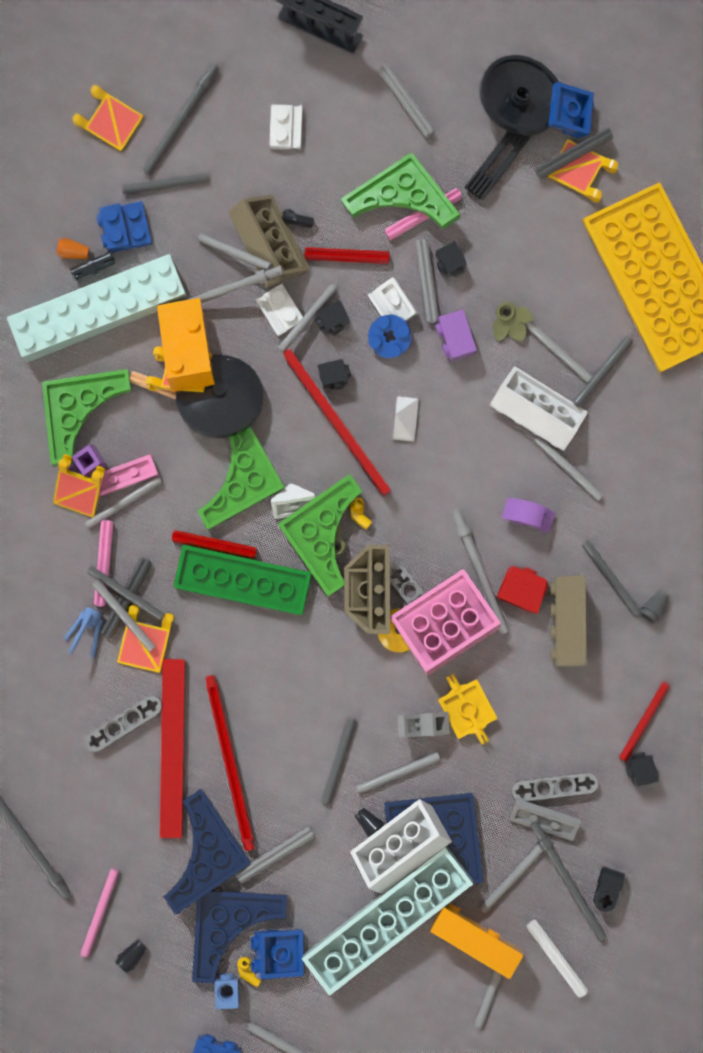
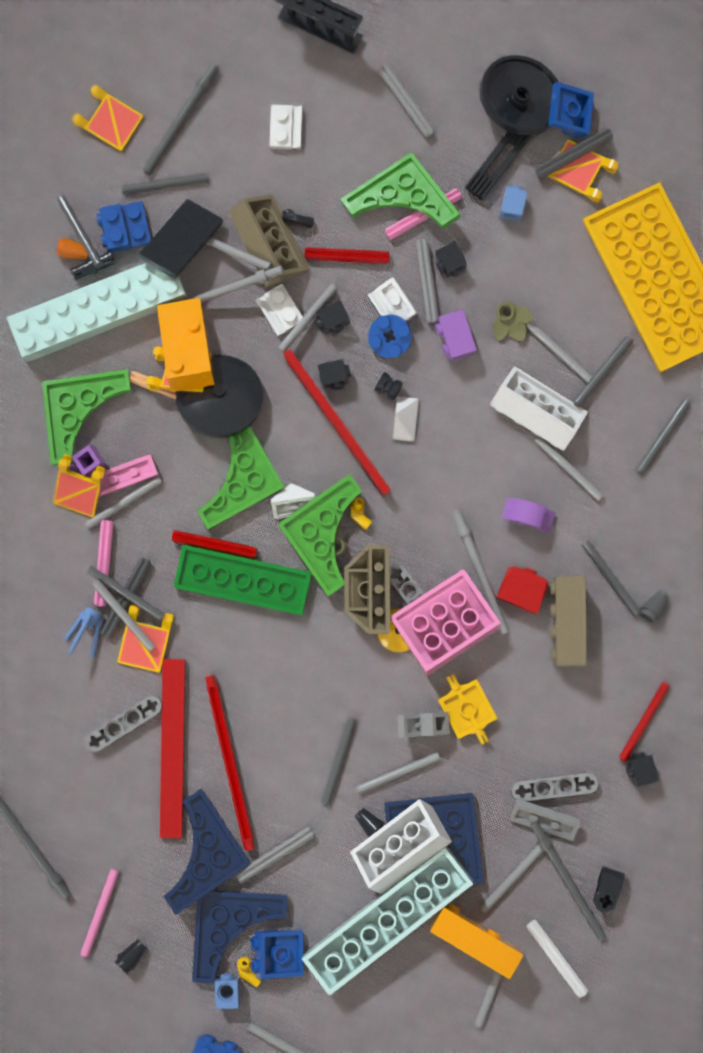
none -> dark grey bar [57,196,103,268]
none -> black tile [139,199,223,280]
none -> black wheel [374,372,404,401]
none -> medium blue brick [499,185,527,222]
none -> dark grey bar [636,399,691,475]

